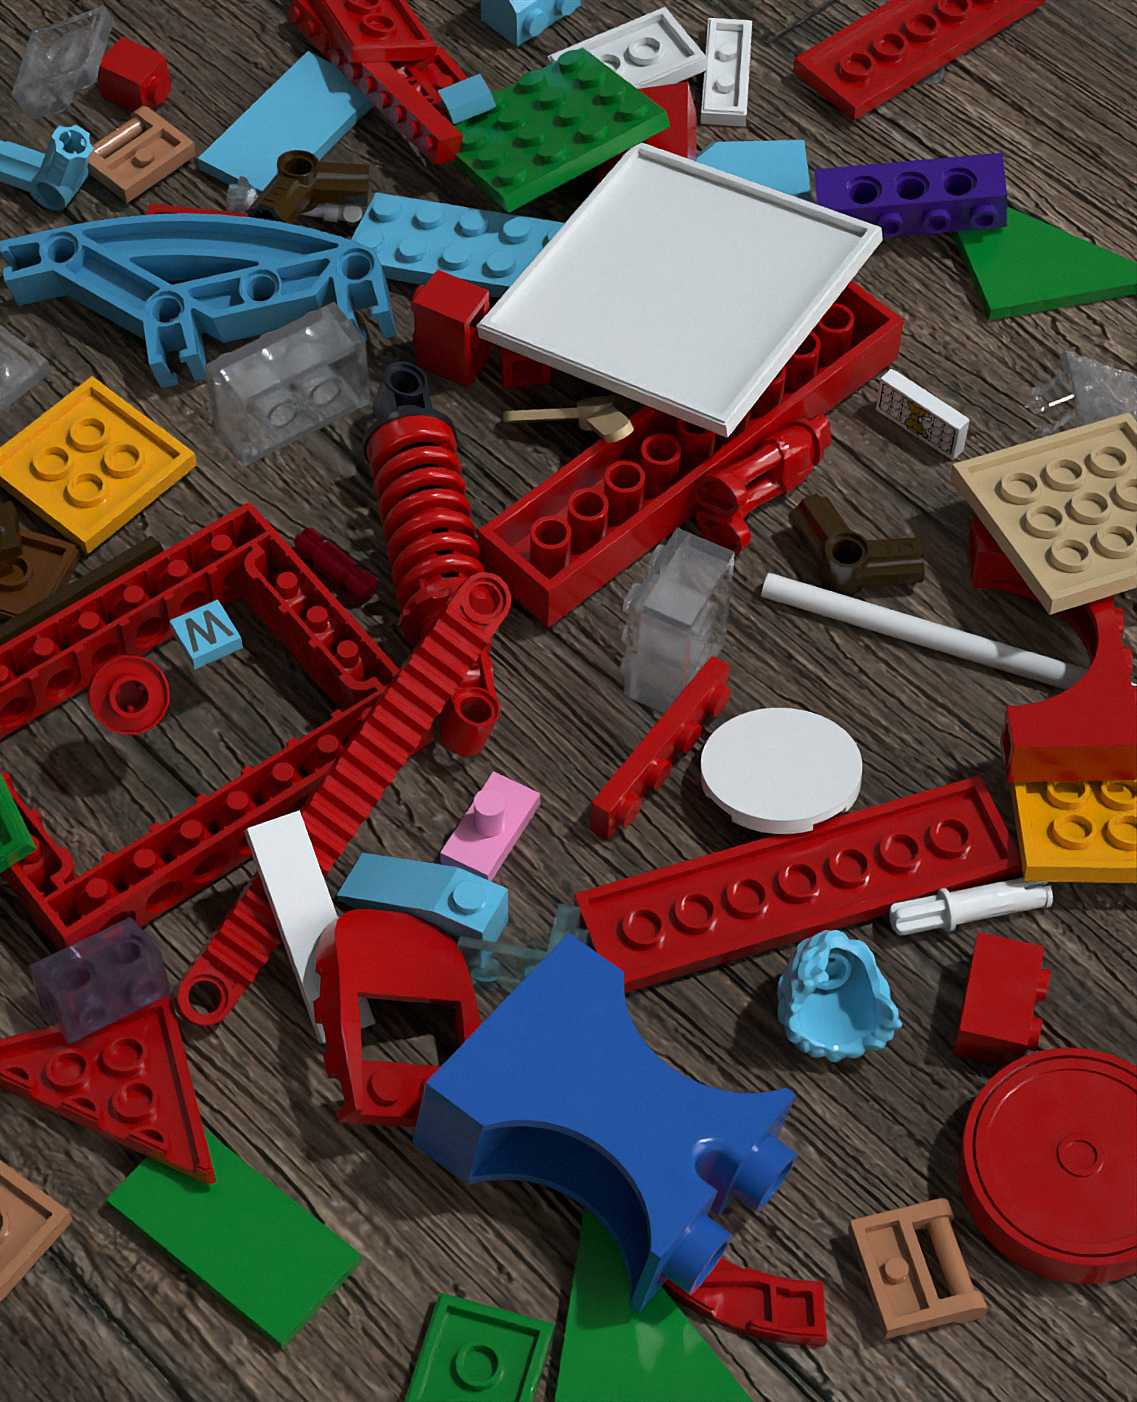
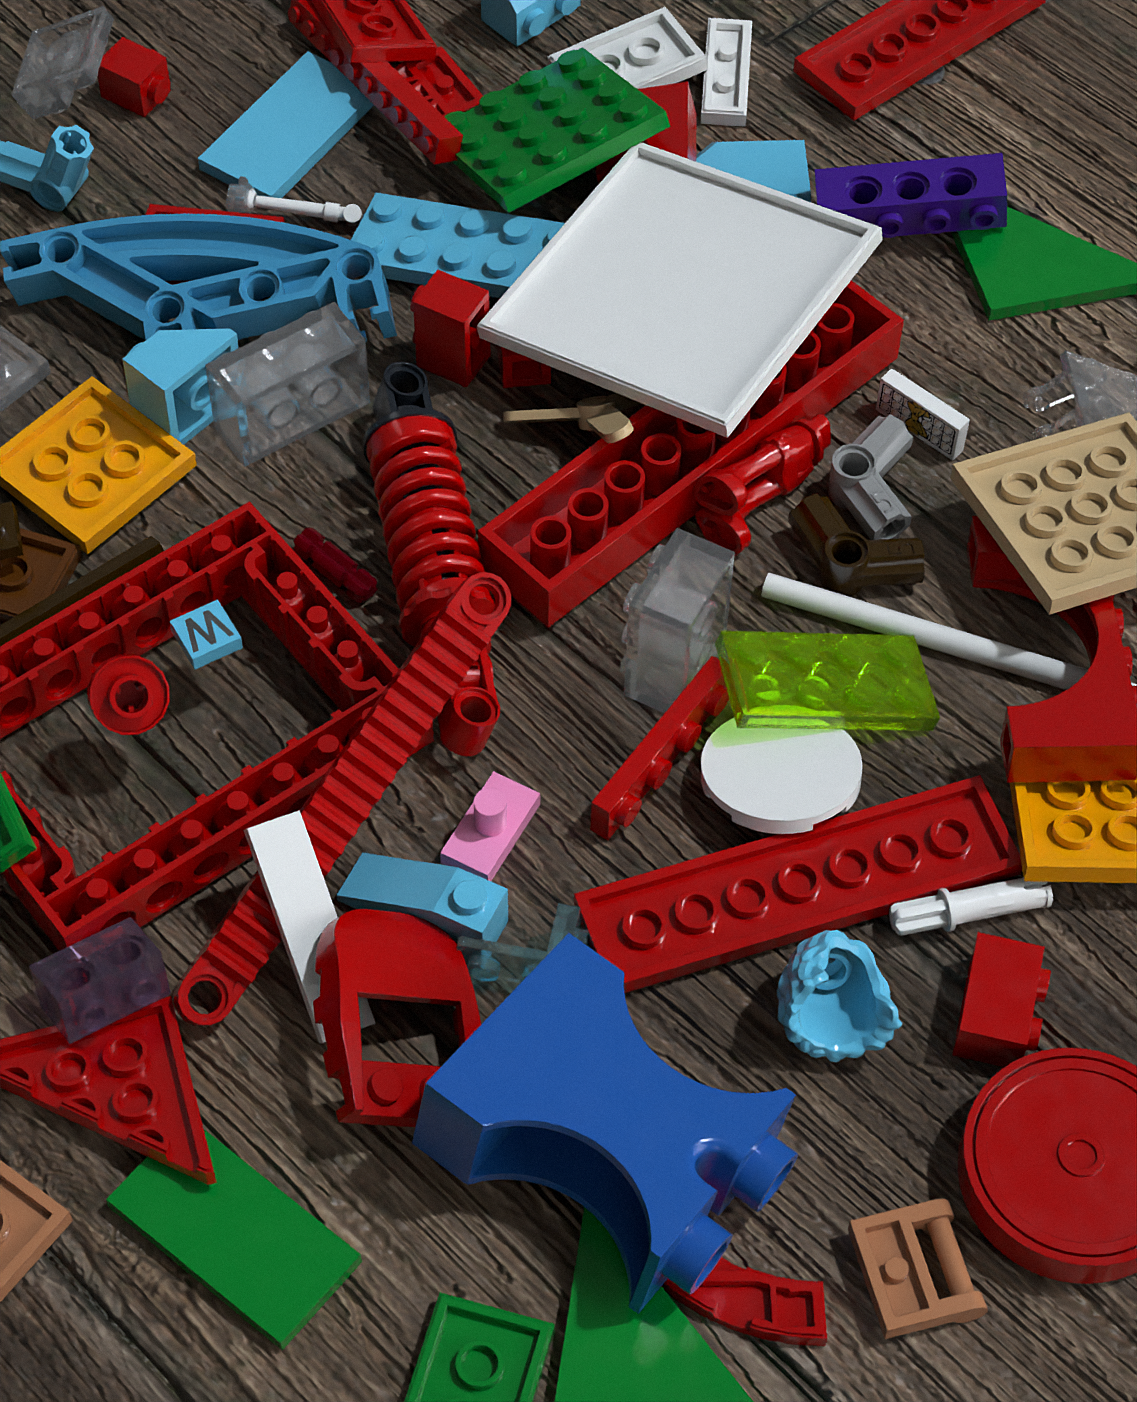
nougat plate [87,106,196,203] -> none
dark brown piece [248,150,369,224] -> none
medium azure tile [438,74,496,124] -> none
none -> medium azure slope [122,328,244,445]
none -> clear neon green plate [715,631,940,731]
none -> light grey piece [828,414,913,540]

